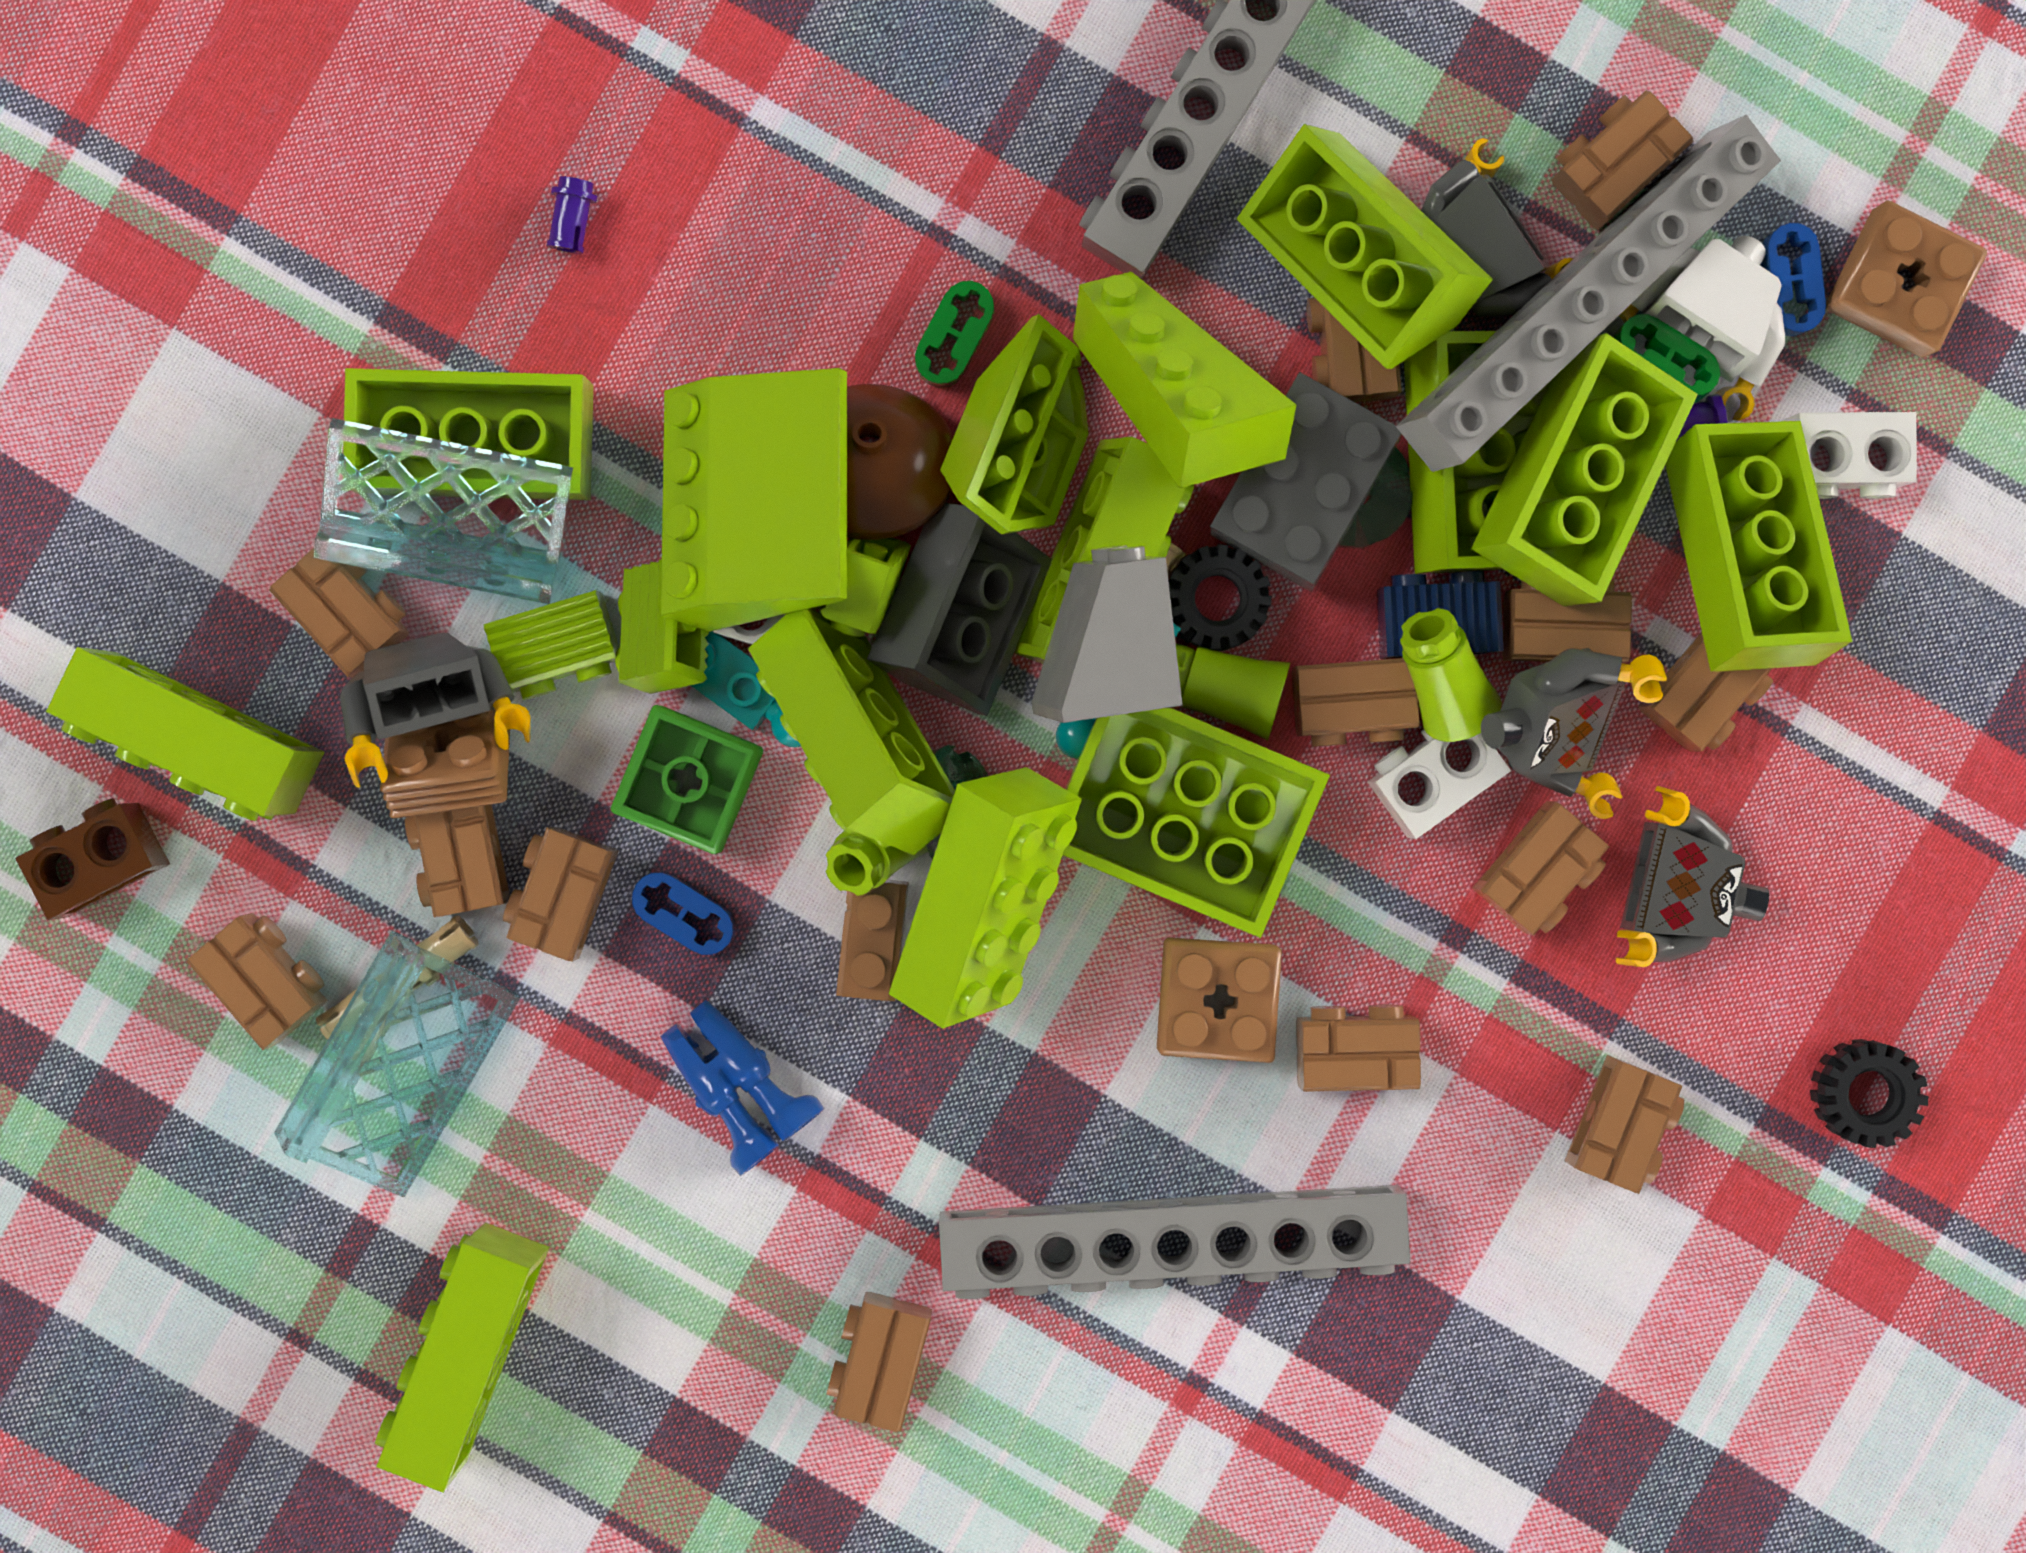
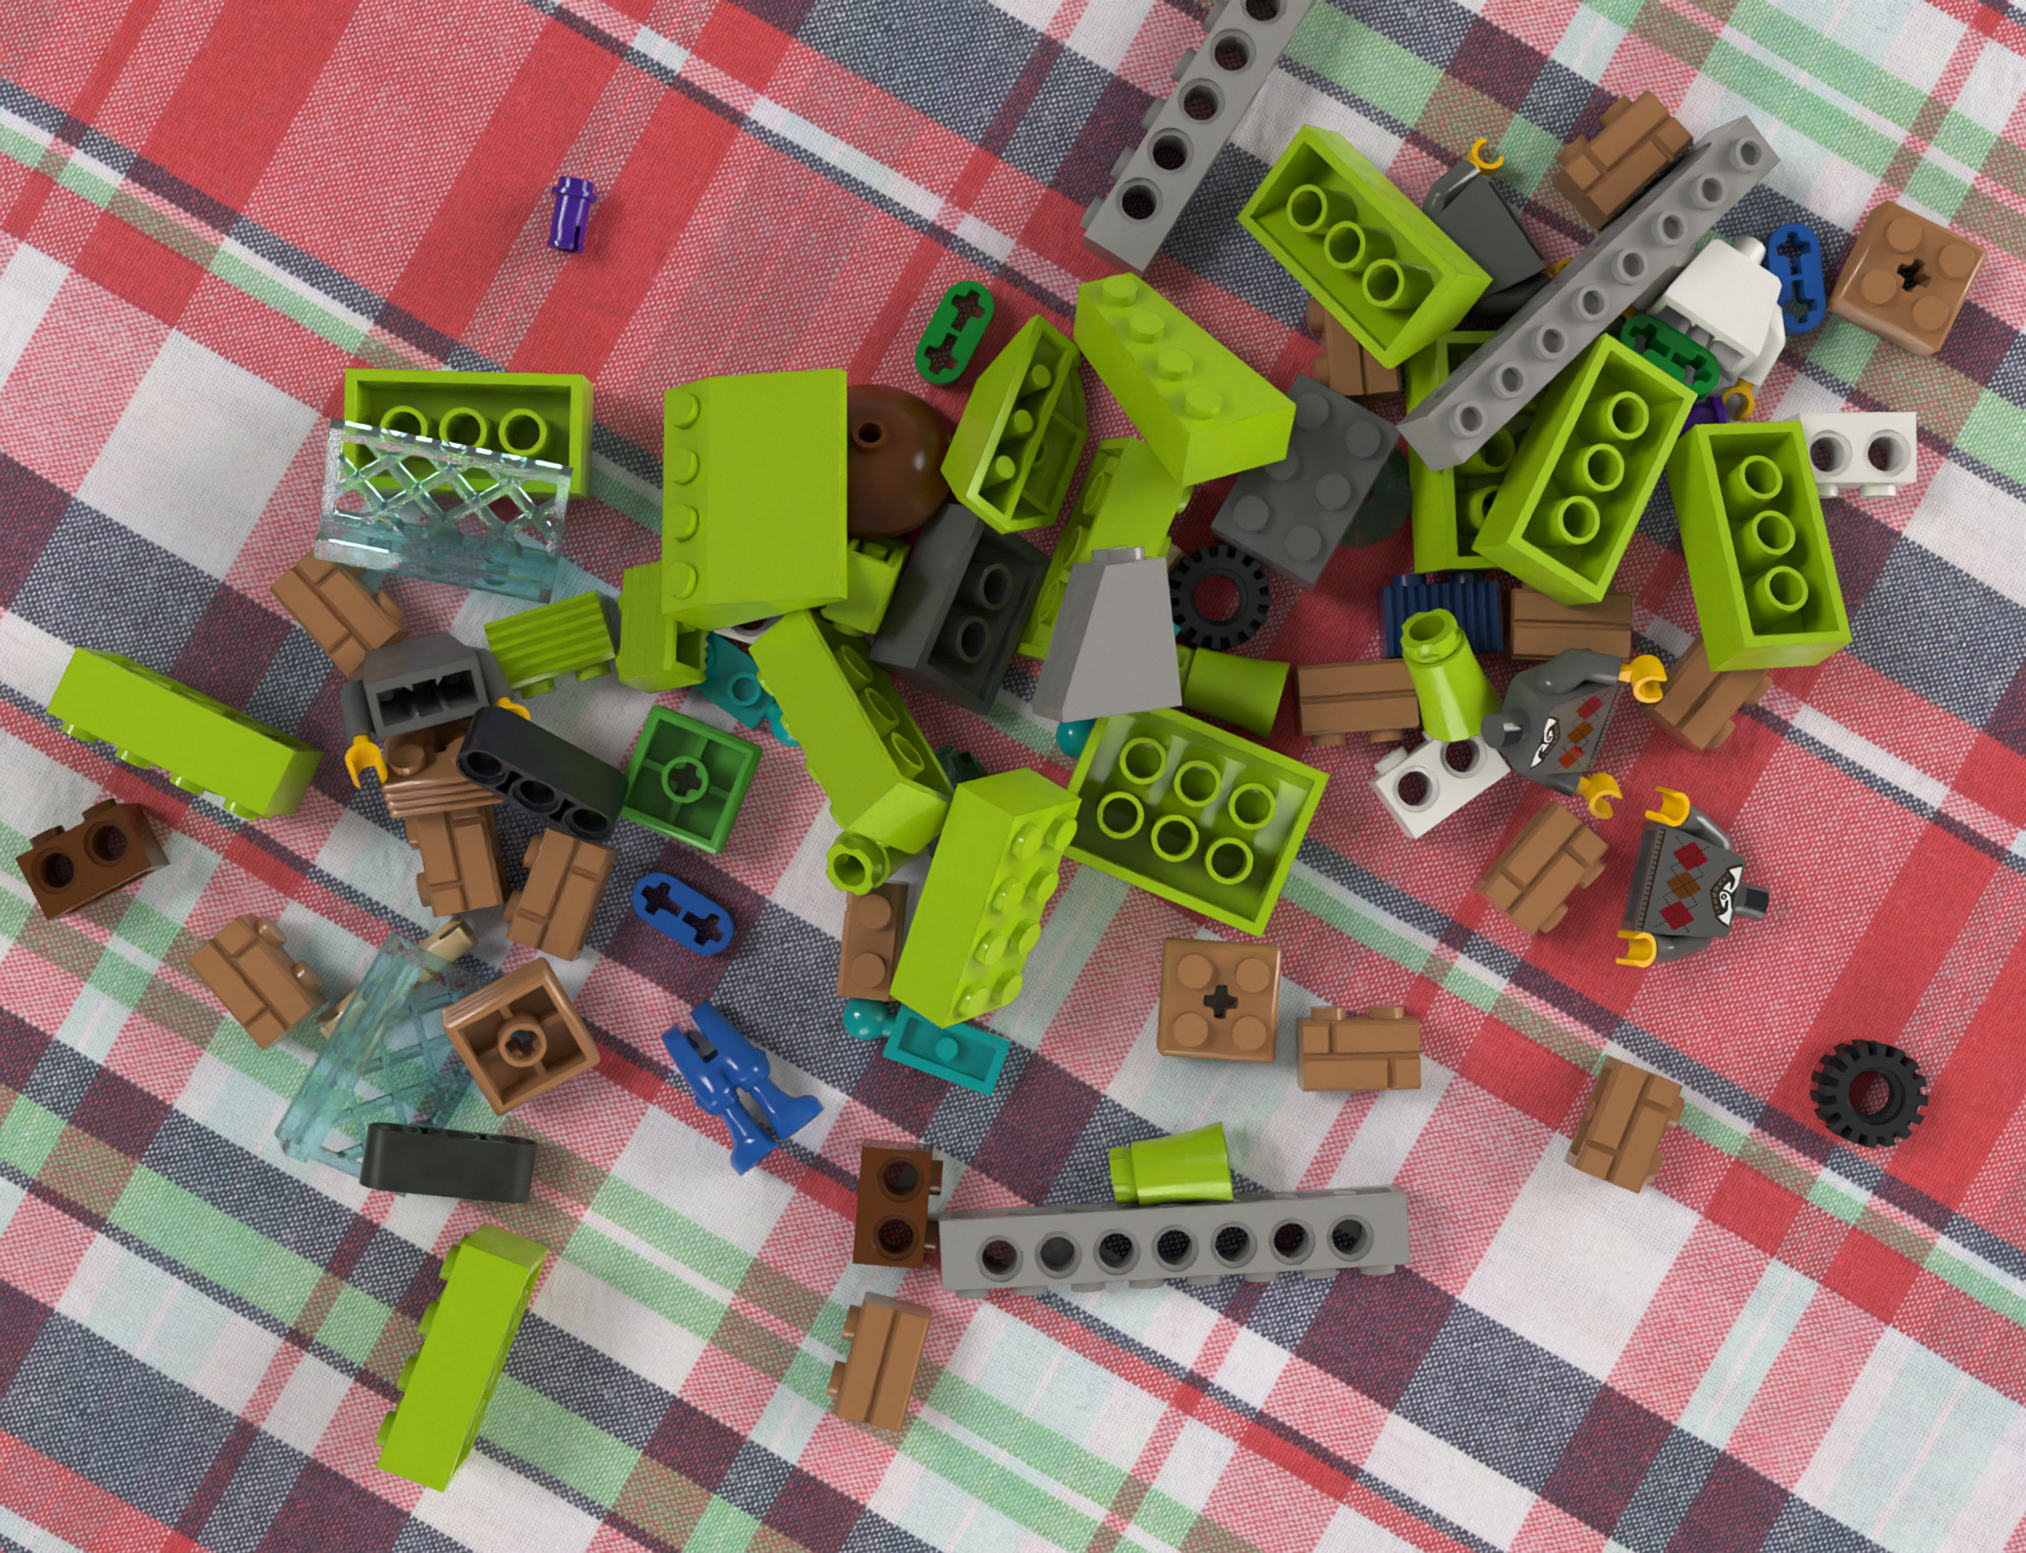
none -> pearl dark grey beam [359,1122,538,1203]
none -> medium nougat brick [441,957,600,1116]
none -> black beam [455,706,629,843]
none -> teal plate [843,998,1011,1097]
none -> reddish brown brick [852,1139,943,1269]
none -> lime plant [1109,1121,1234,1206]

